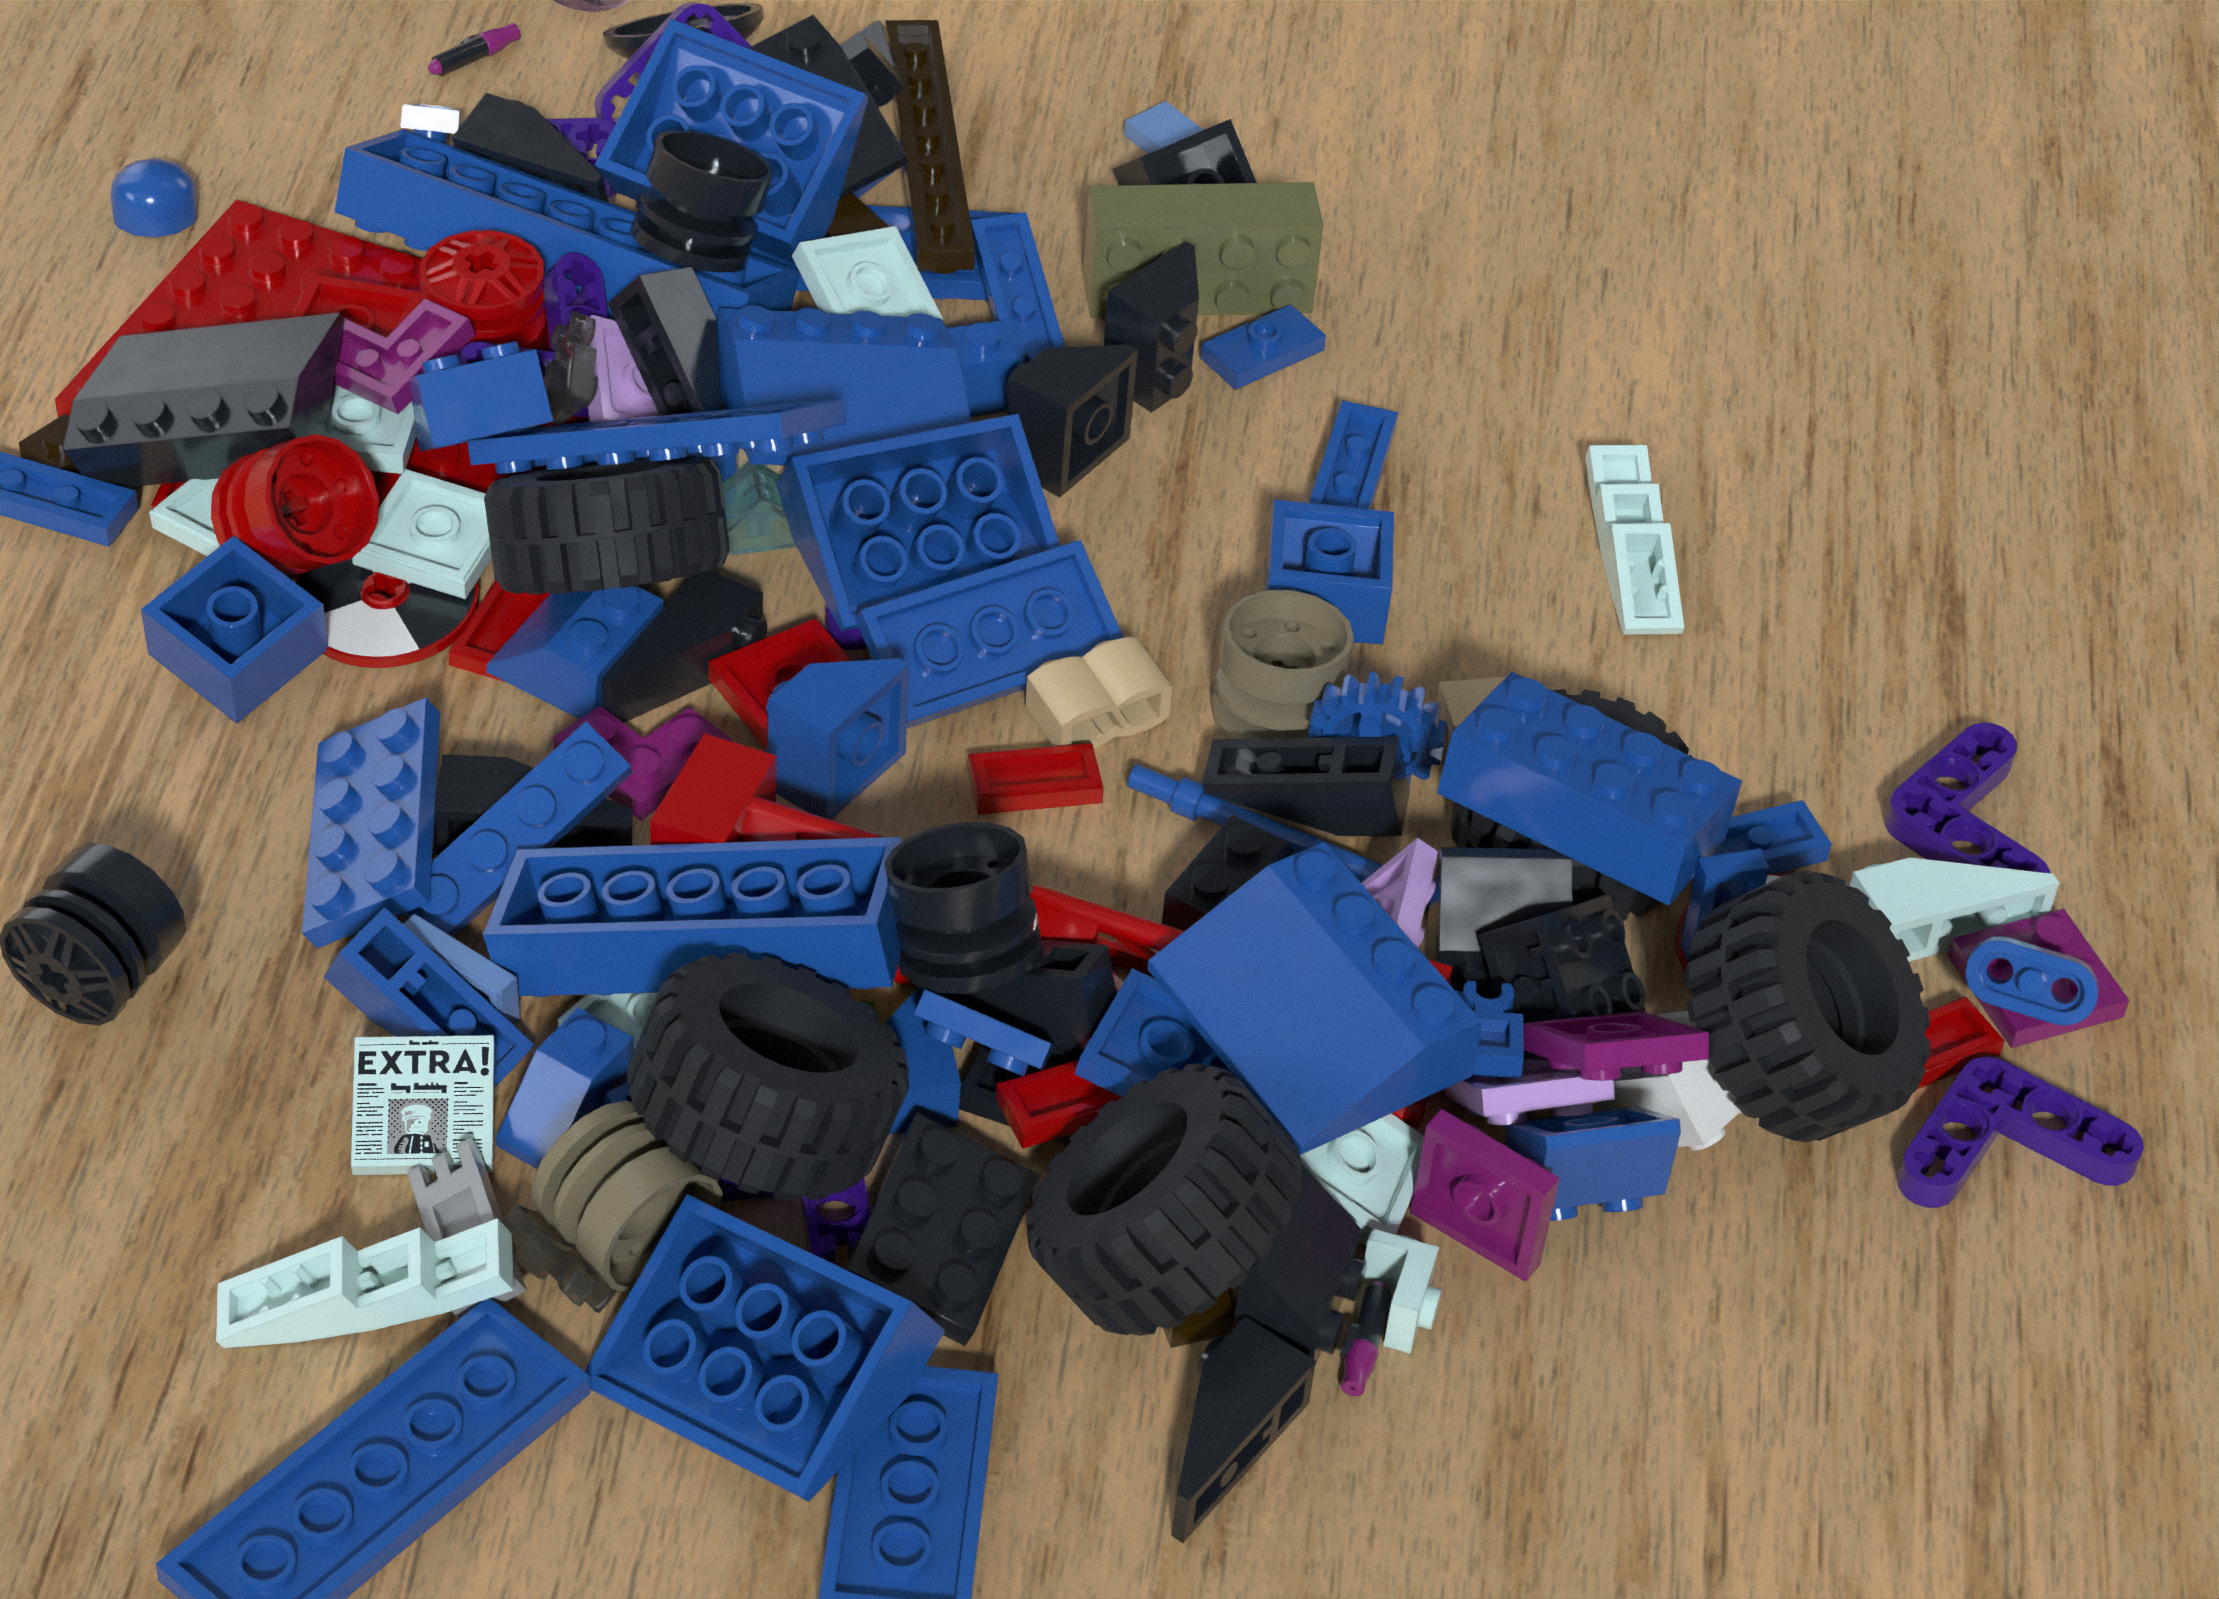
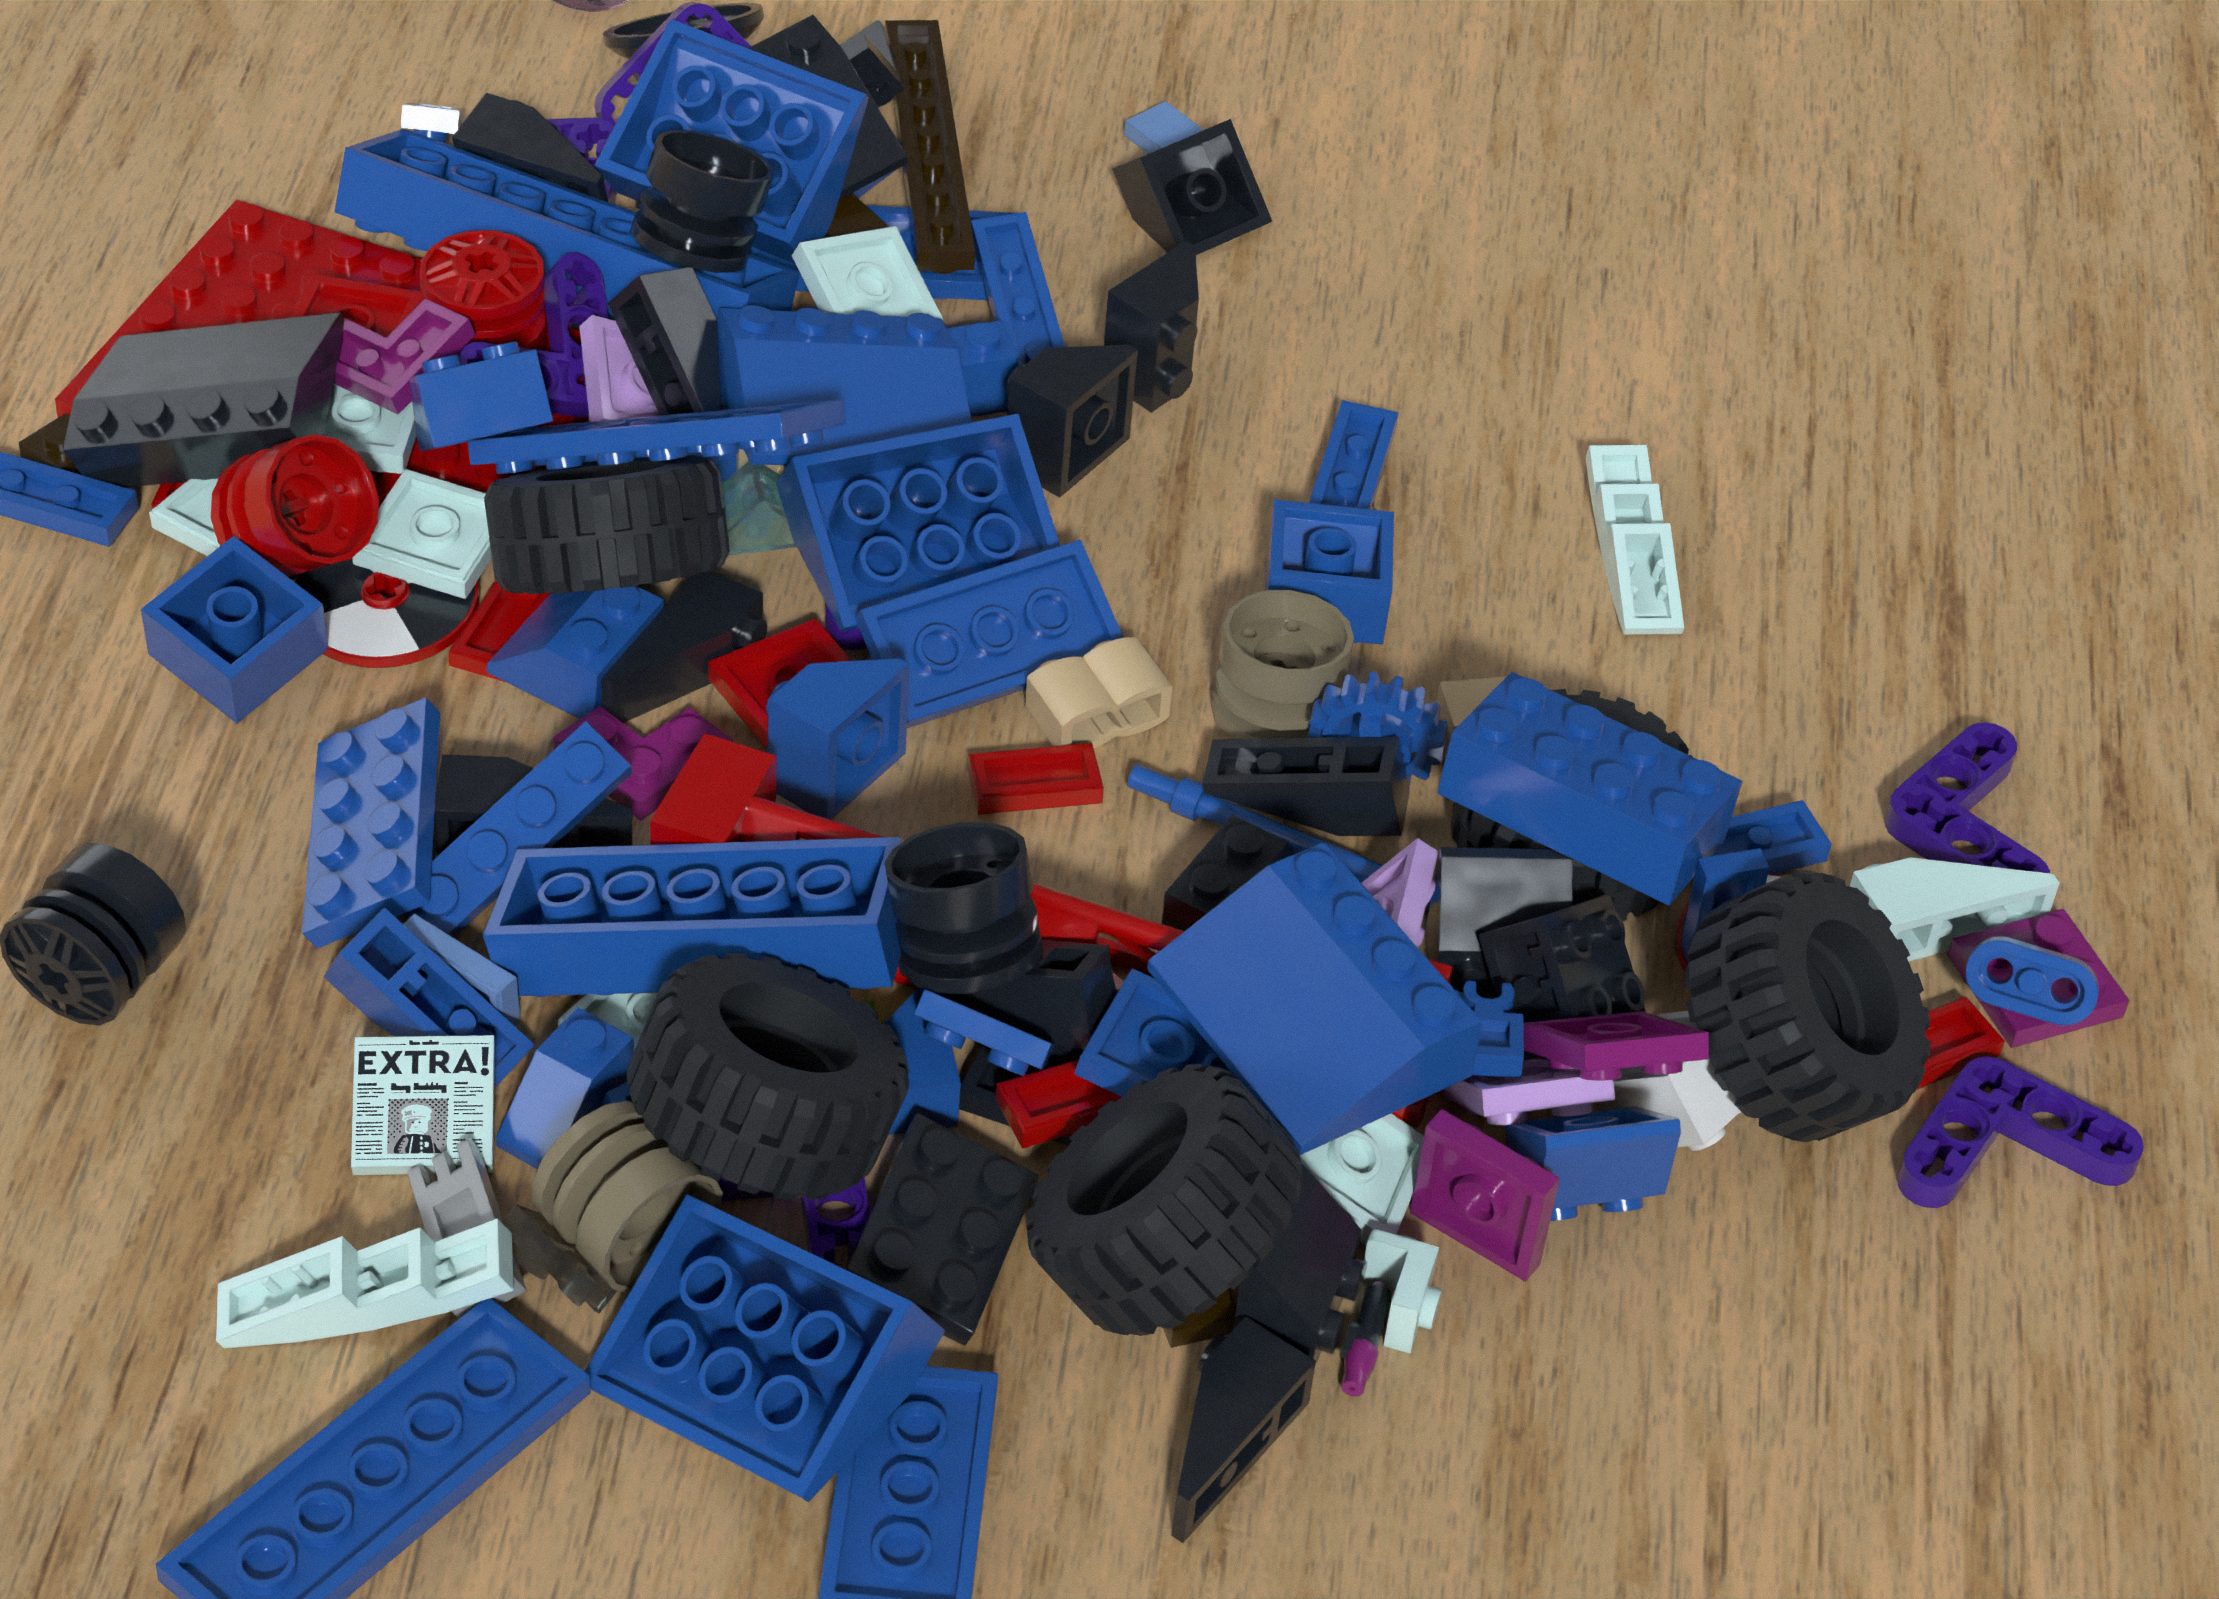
blue hair [110,158,197,238] -> none
piece [428,23,521,76] -> none
clear smoke plate [544,311,598,425] -> none
olive brick [1083,182,1324,318] -> none
blue plate [1200,304,1326,390] -> none

